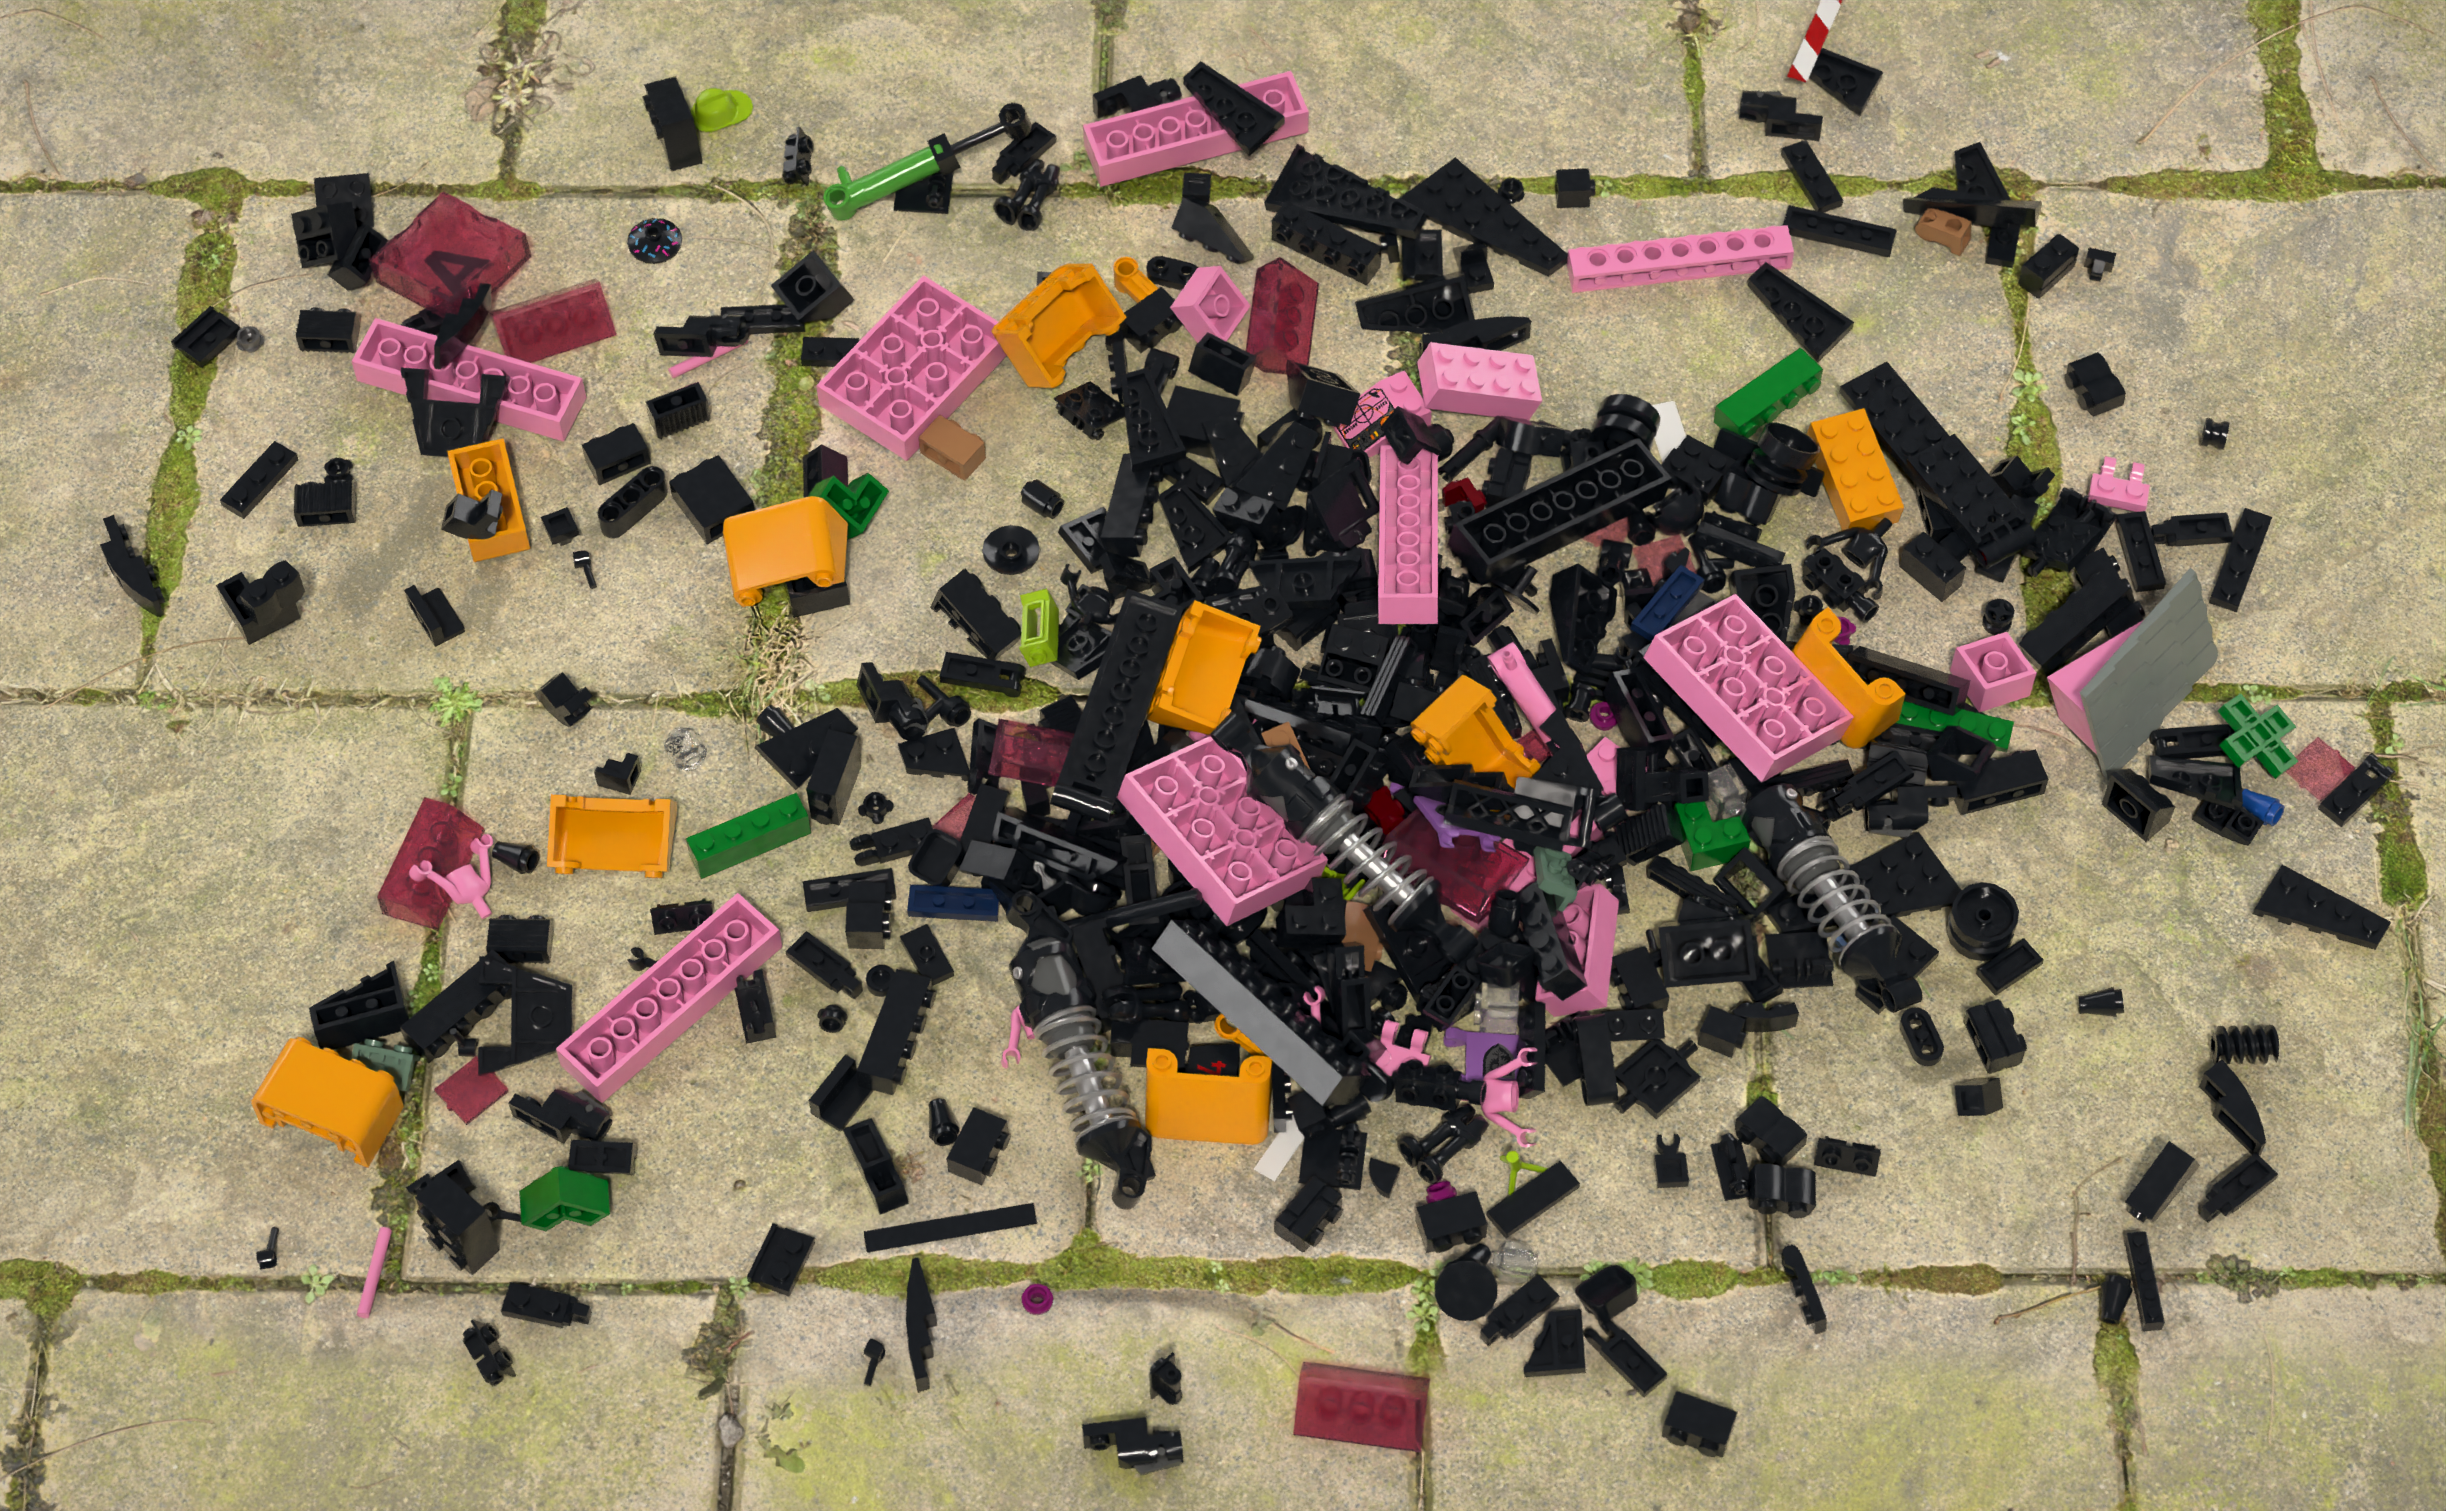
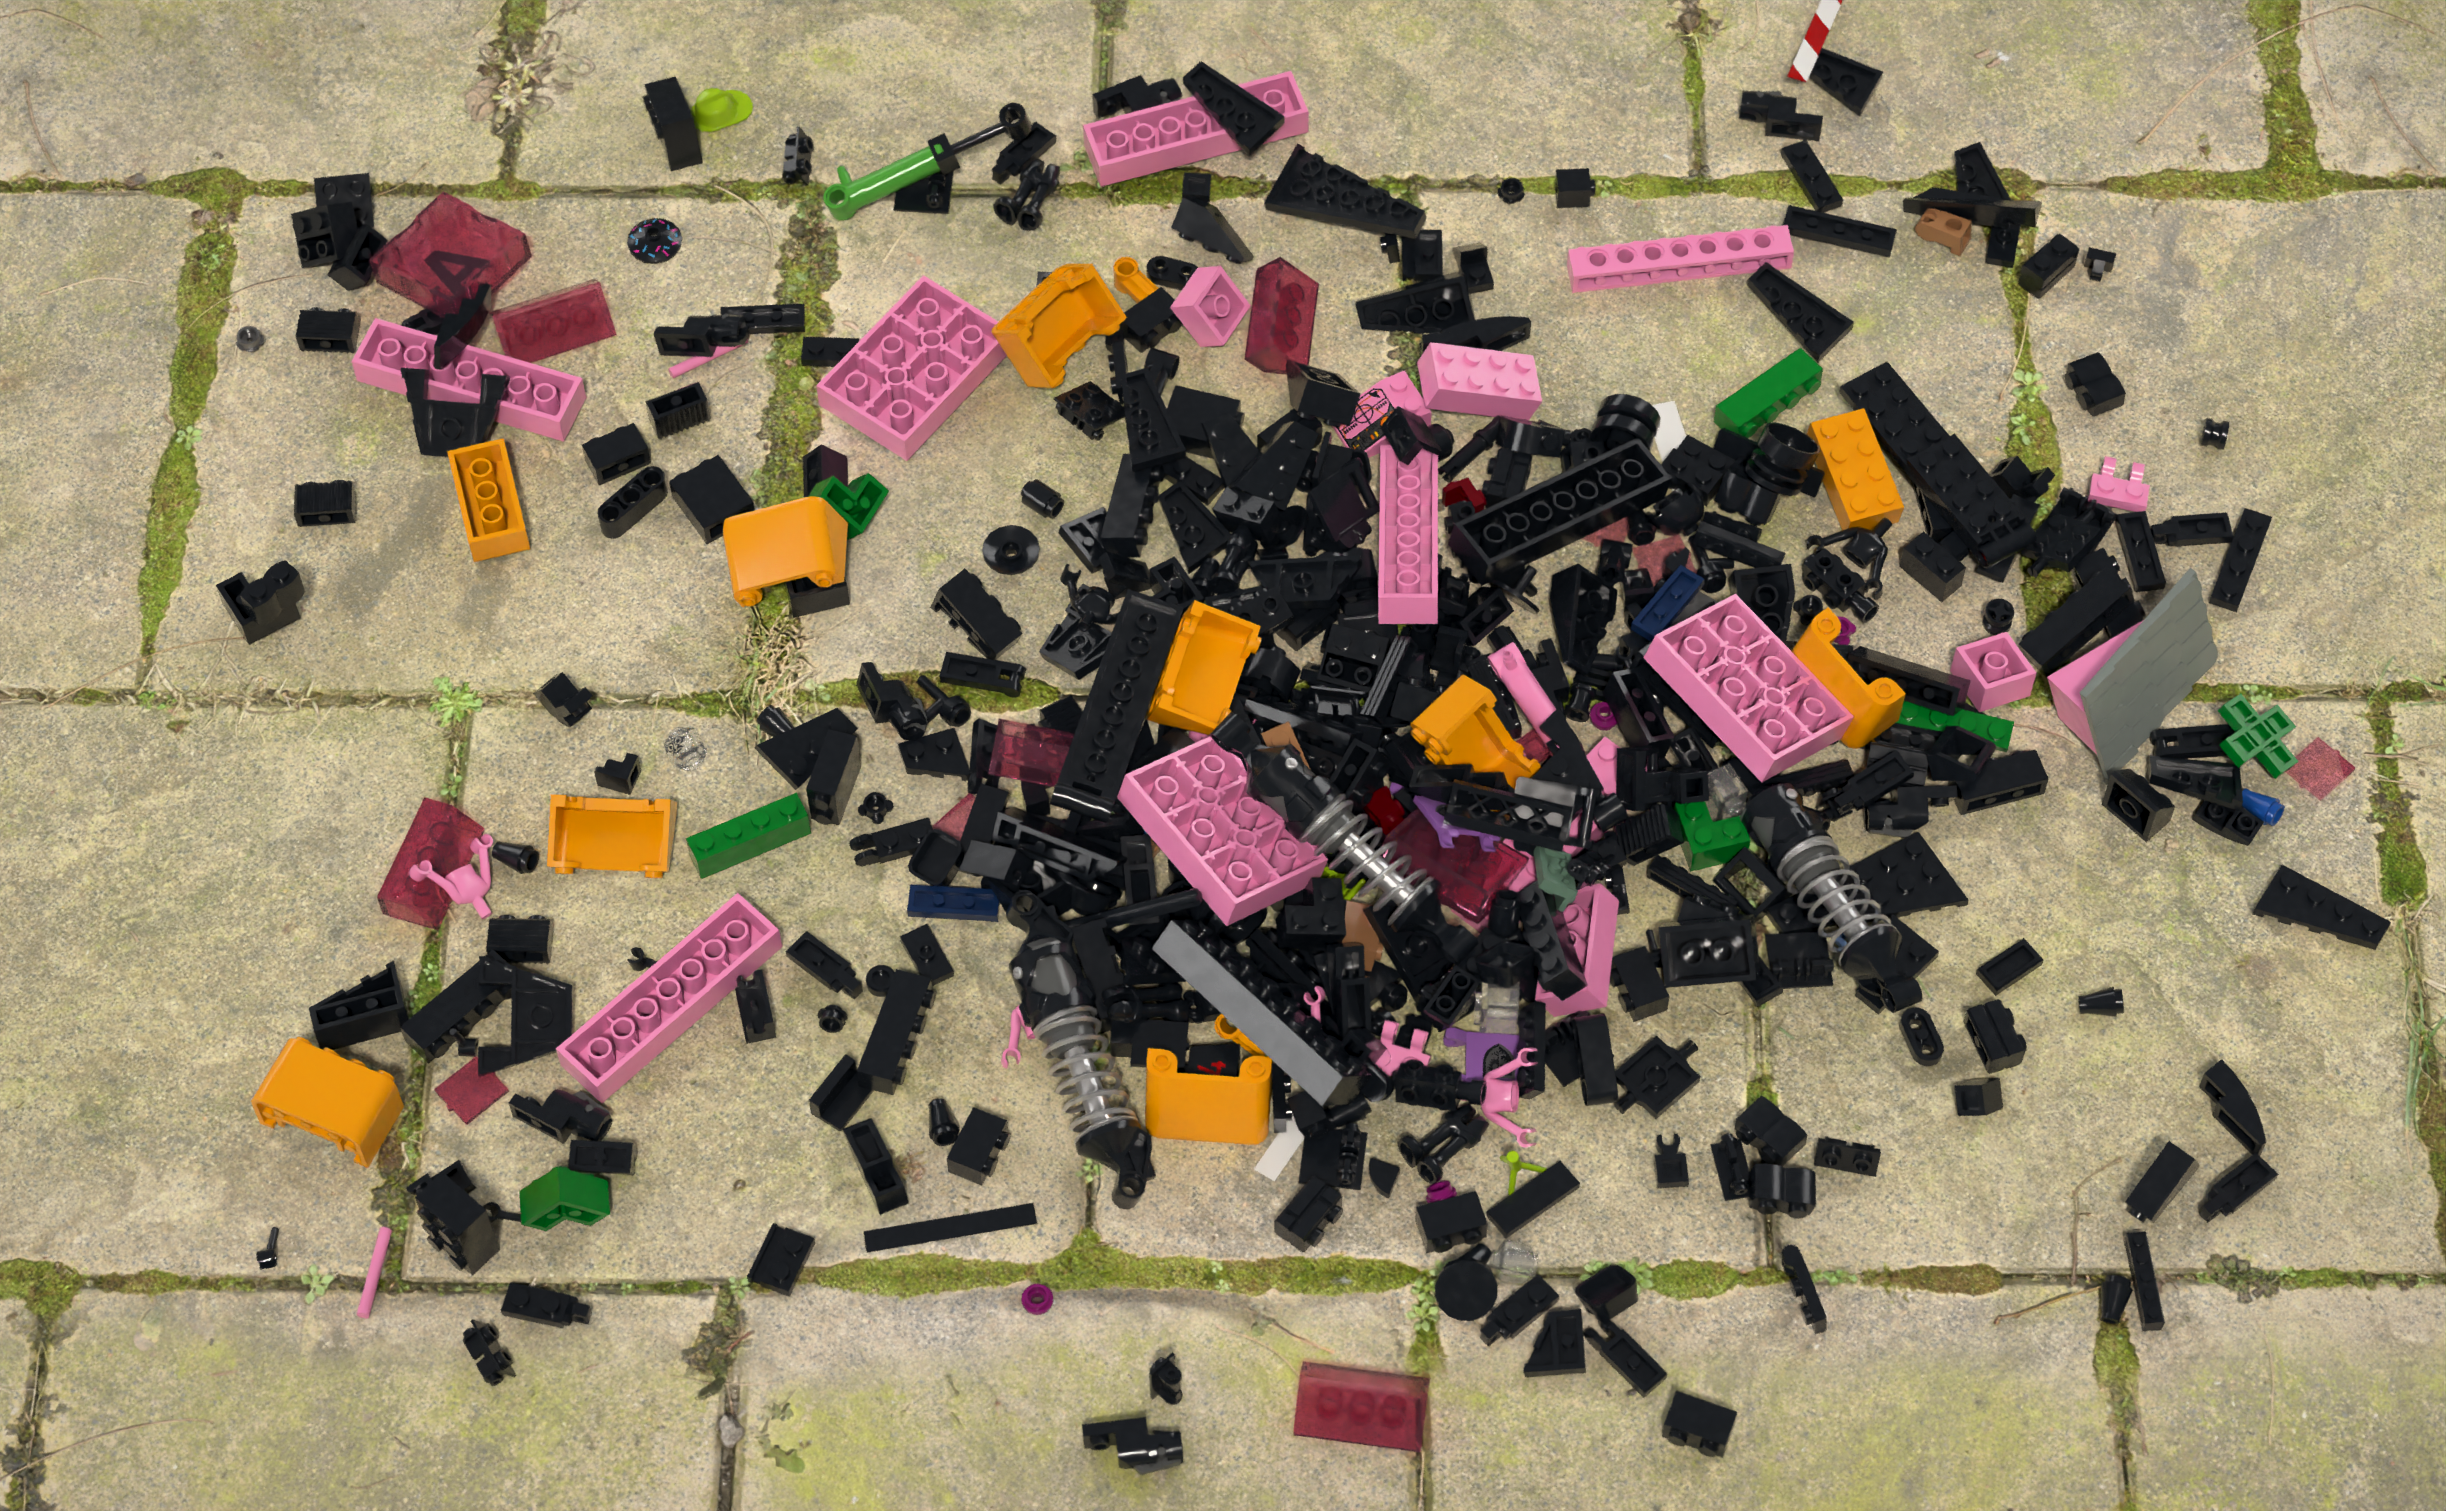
black slope [100,515,165,617] -> none
black plate [171,306,240,368] -> none
black plate [220,441,298,519] -> none
black plate [324,458,353,483] -> none
sand green bracket [351,1038,421,1091] -> none
black panel [404,585,465,647] -> none
black brick [441,490,503,540] -> none
black tile [541,507,579,546] -> none
black hand [573,551,597,589] -> none
black hinge [650,898,713,935] -> none
black slope [770,250,854,323] -> none
black tile [802,868,896,912] -> none
black brick [845,882,892,949] -> none
black hand [863,1339,886,1386] -> none
black slope [906,1257,937,1392] -> none
medium nougat brick [918,415,986,481] -> none
lime window [1019,588,1059,667] -> none
black brick [1188,332,1257,396] -> none
black brick [1272,201,1382,286] -> none
black wing [1400,157,1568,277] -> none
black hinge [1601,1008,1665,1042] -> none
black brick [1698,1006,1748,1058] -> none
black slope [1732,1001,1799,1032] -> none
black wheel [1947,882,2019,961] -> none
black piece [2211,1025,2279,1065] -> none
black plate [2318,753,2396,828] -> none

